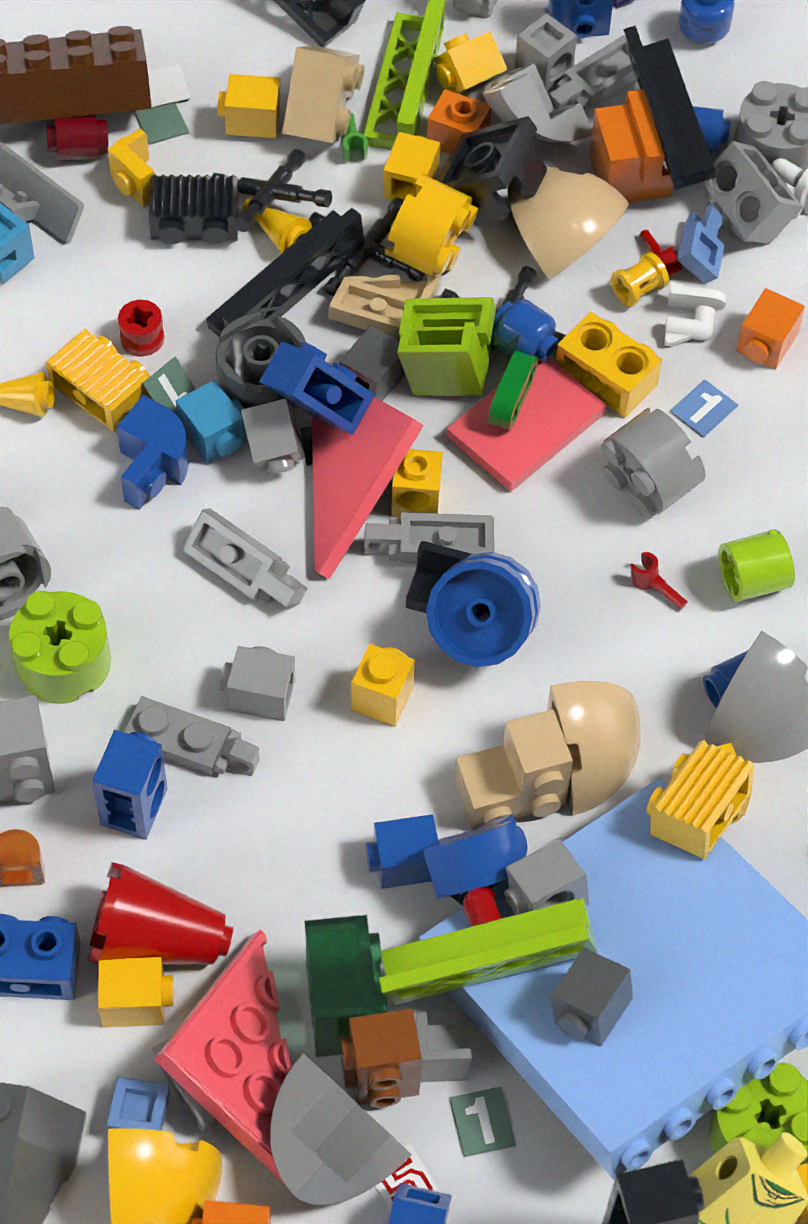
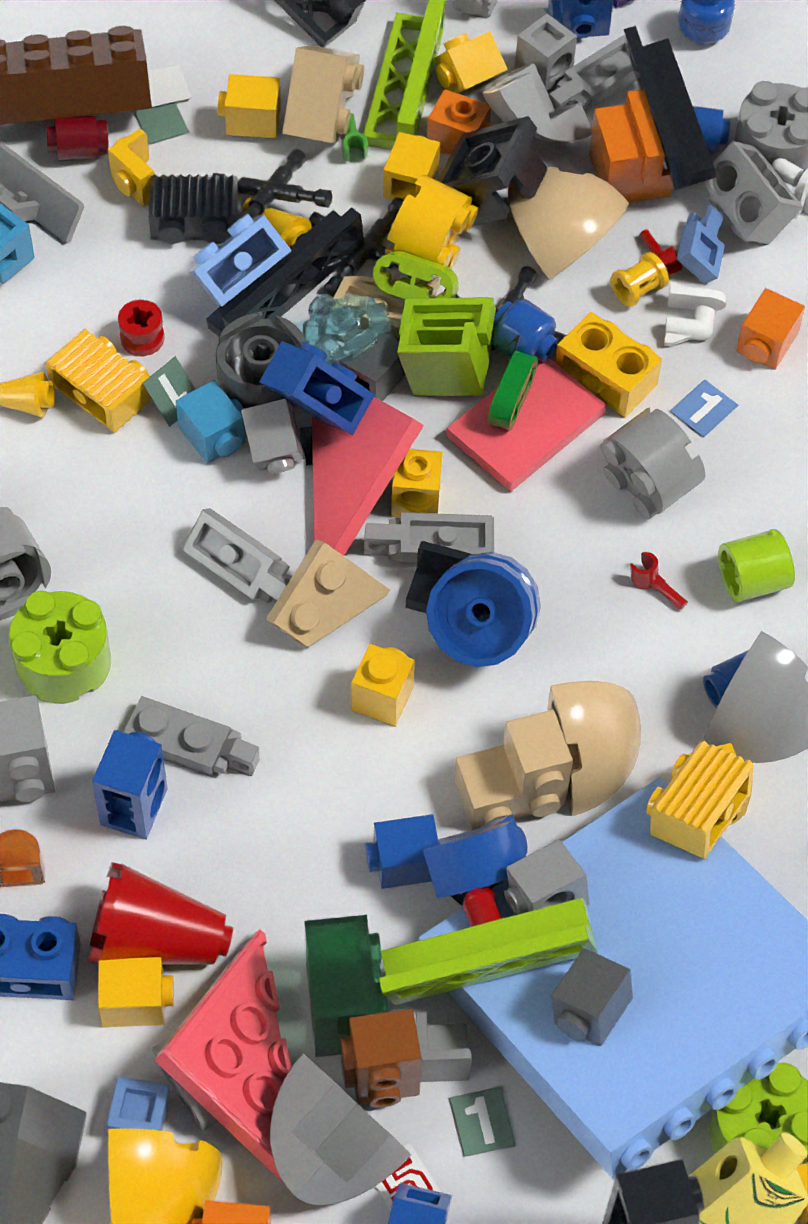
blue brick [117,395,189,510] -> none
light grey brick [220,646,295,721] -> none
none -> light blue brick [189,214,292,306]
none -> tan wing [265,539,390,647]
none -> clear light blue piece [302,294,391,365]
none -> lime beam [373,251,459,299]

